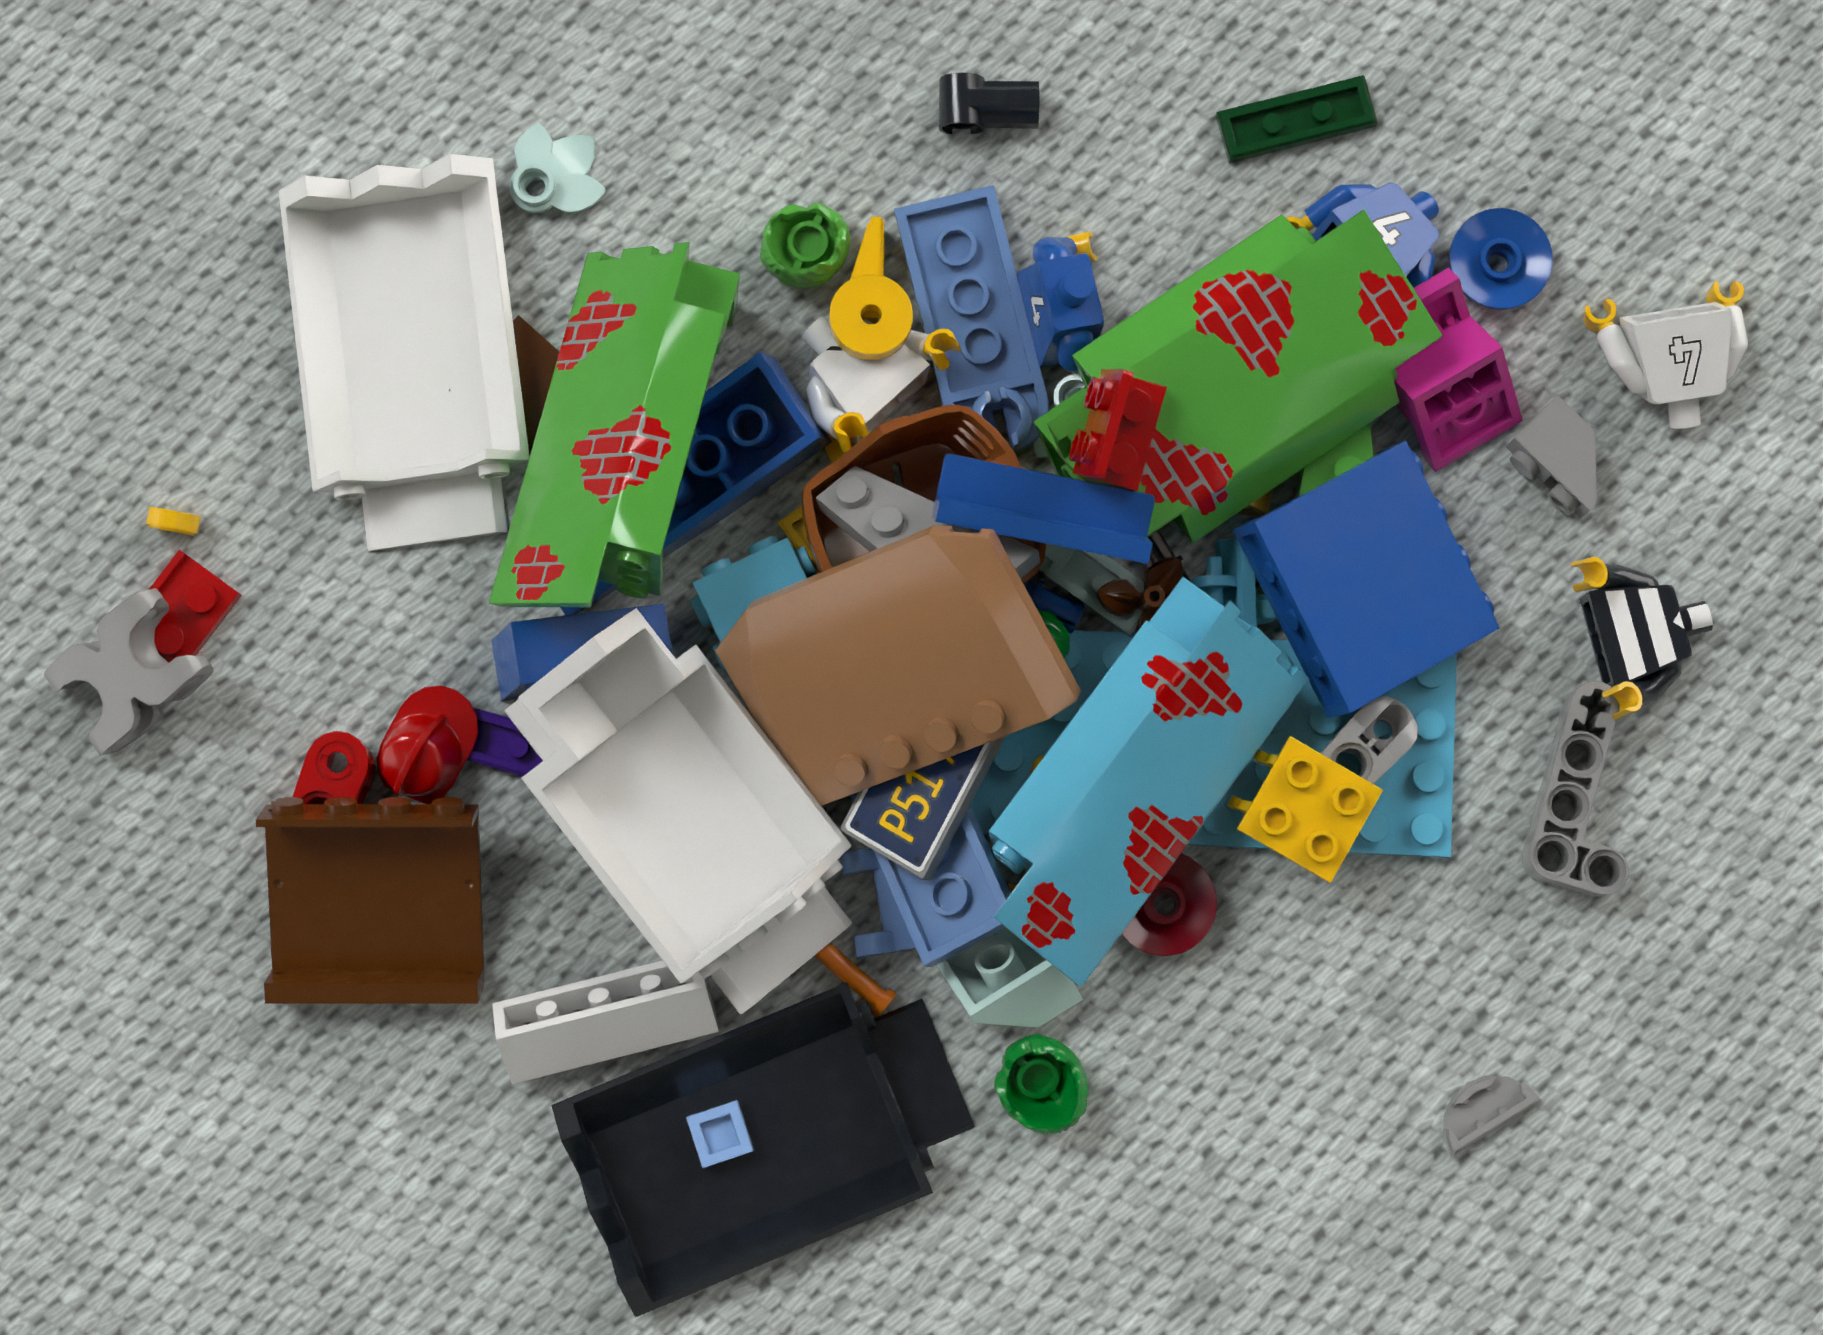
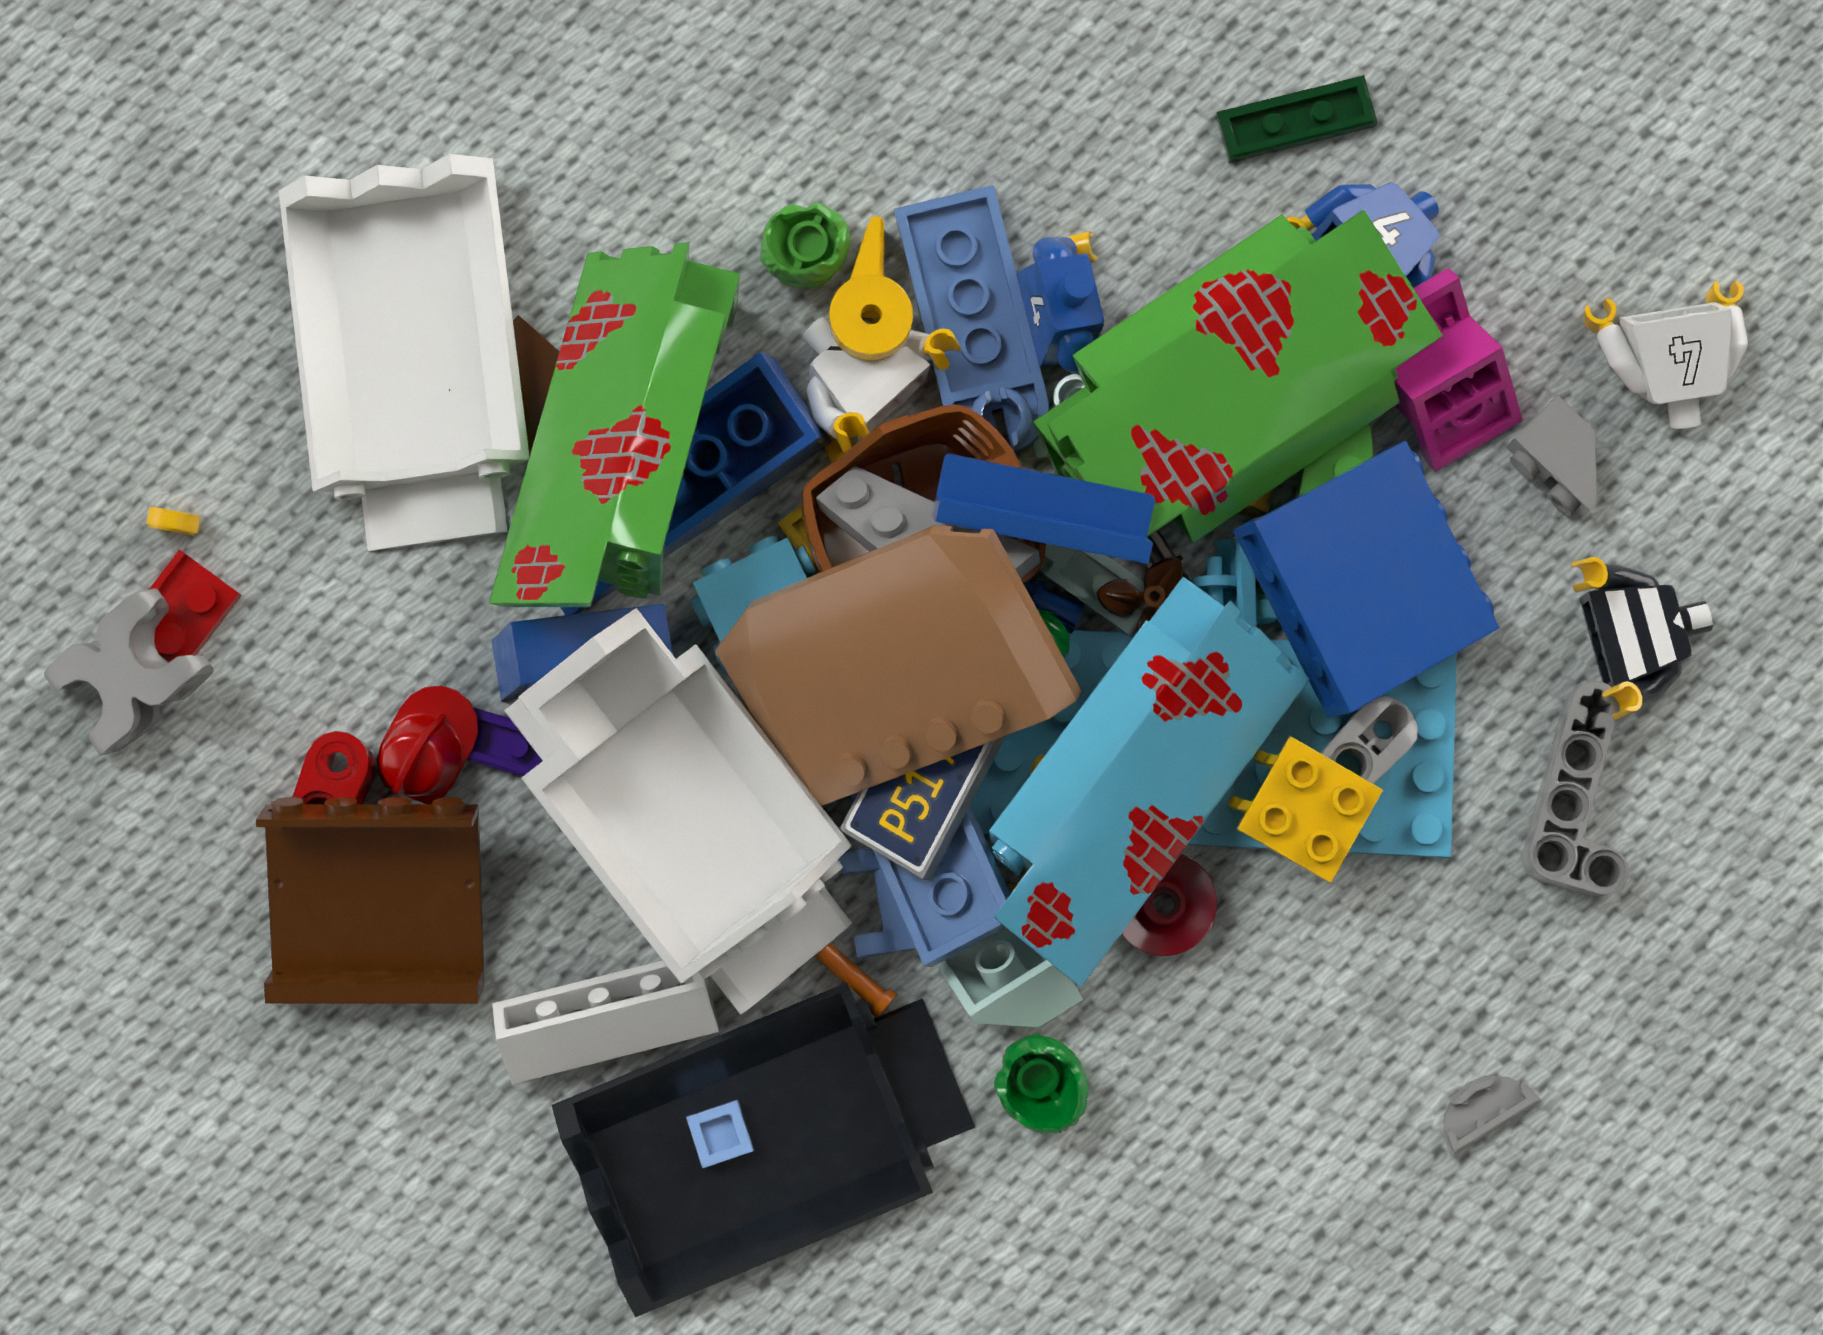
light aqua plate [509,122,606,214] -> none
black piece [939,72,1040,134] -> none
red bracket [1069,369,1167,491] -> none
blue dish [1449,208,1553,310] -> none

